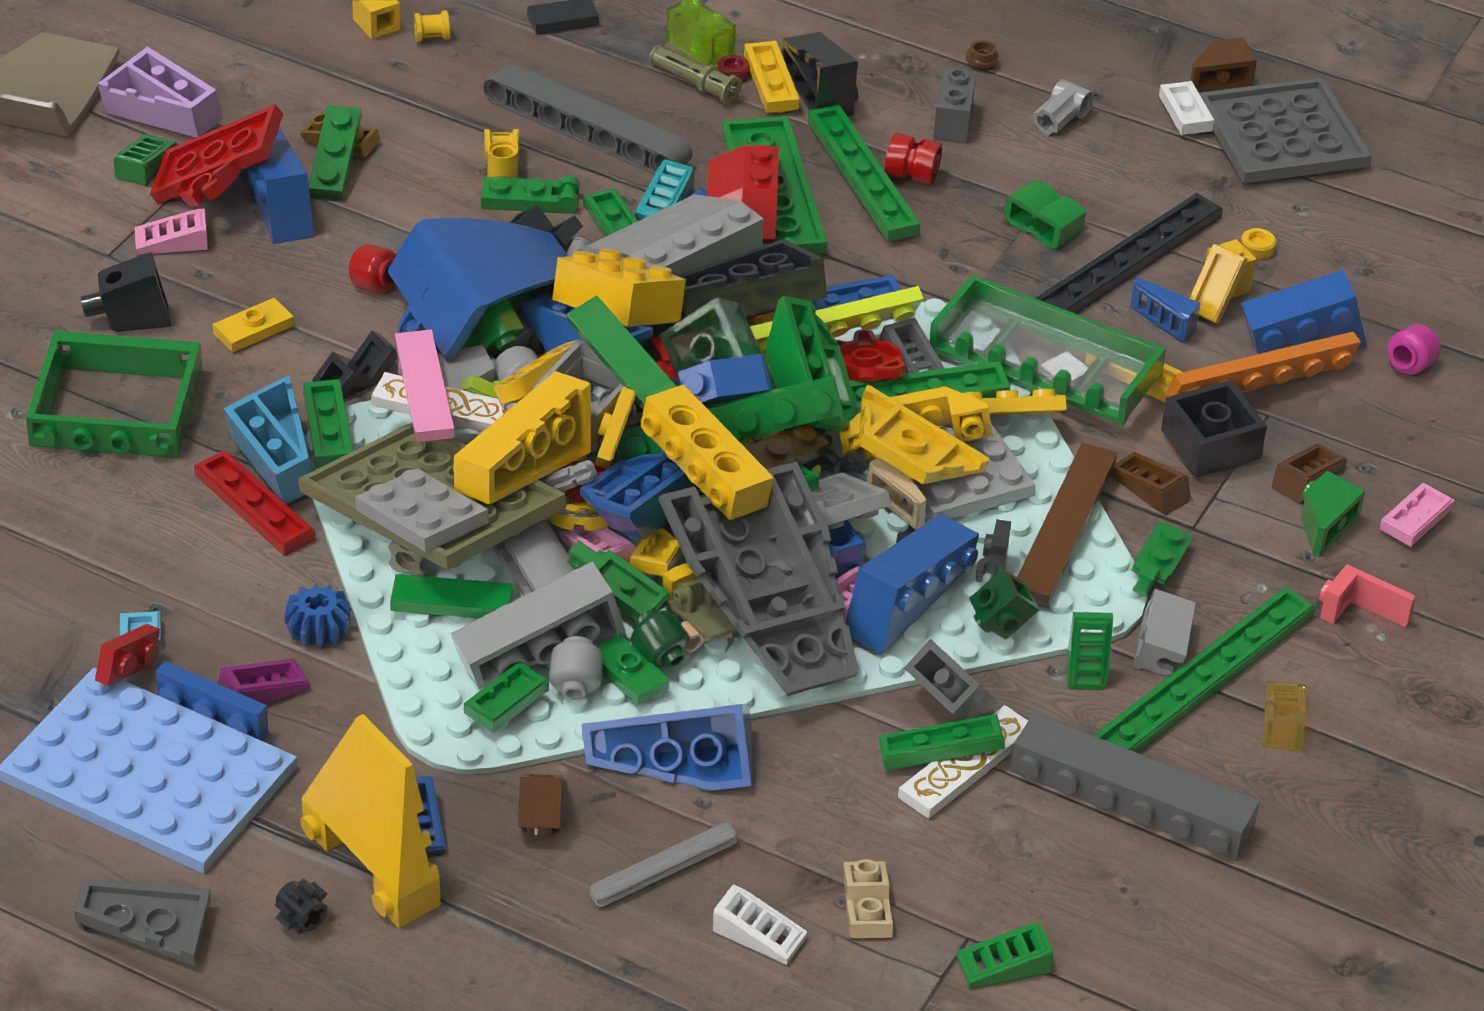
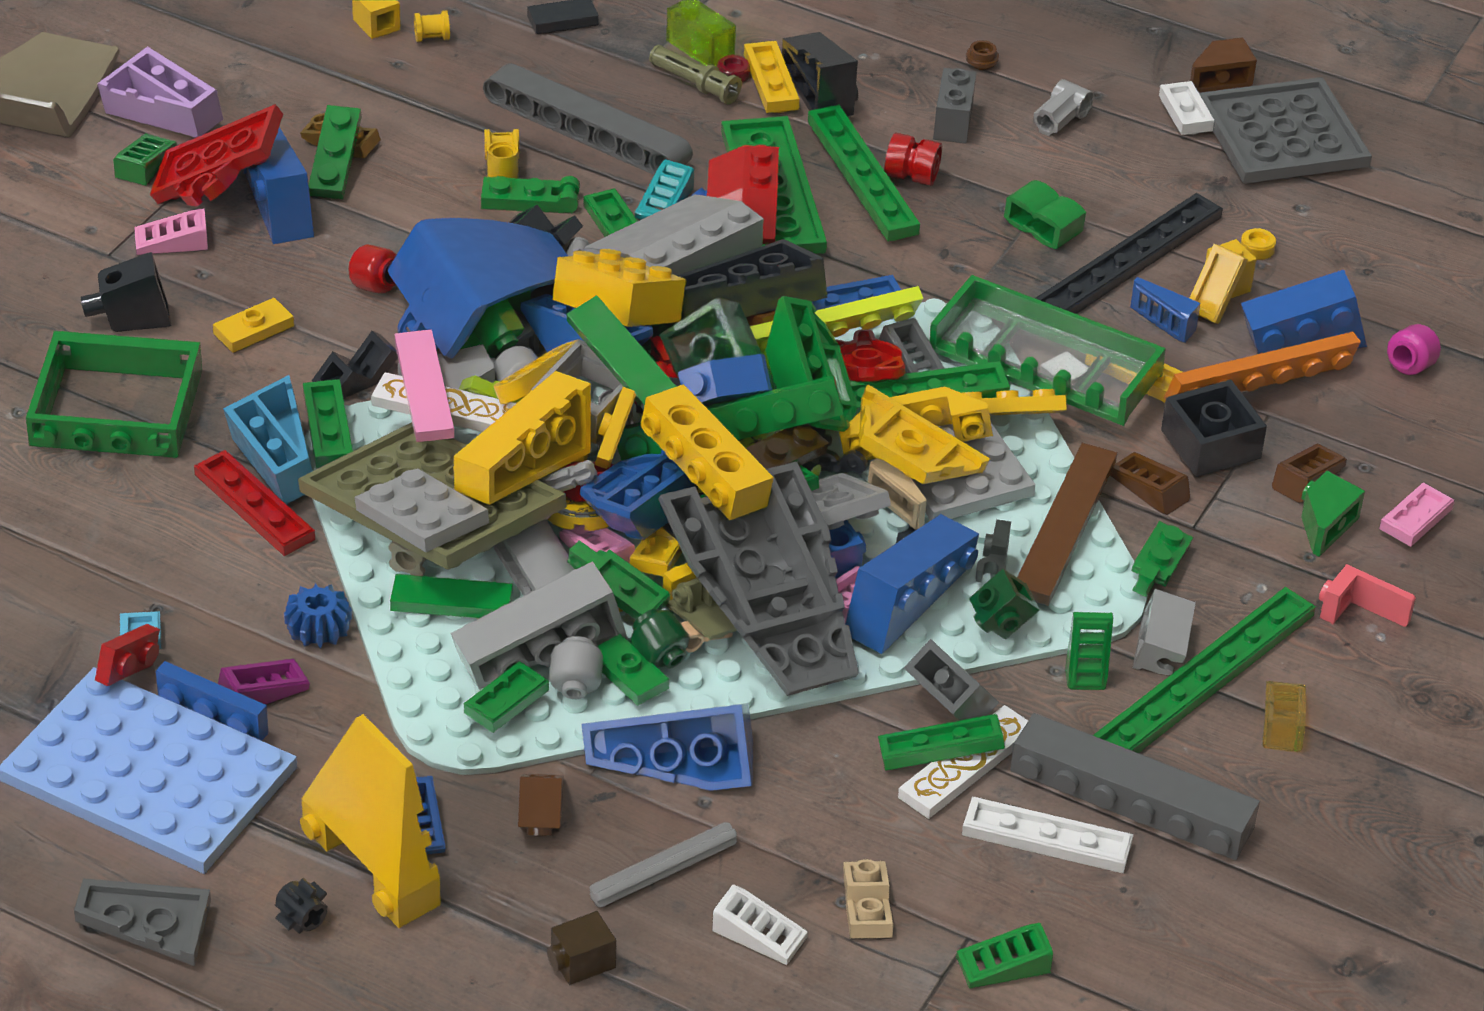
none -> dark brown brick [547,911,617,986]
none -> white tile [962,796,1133,873]

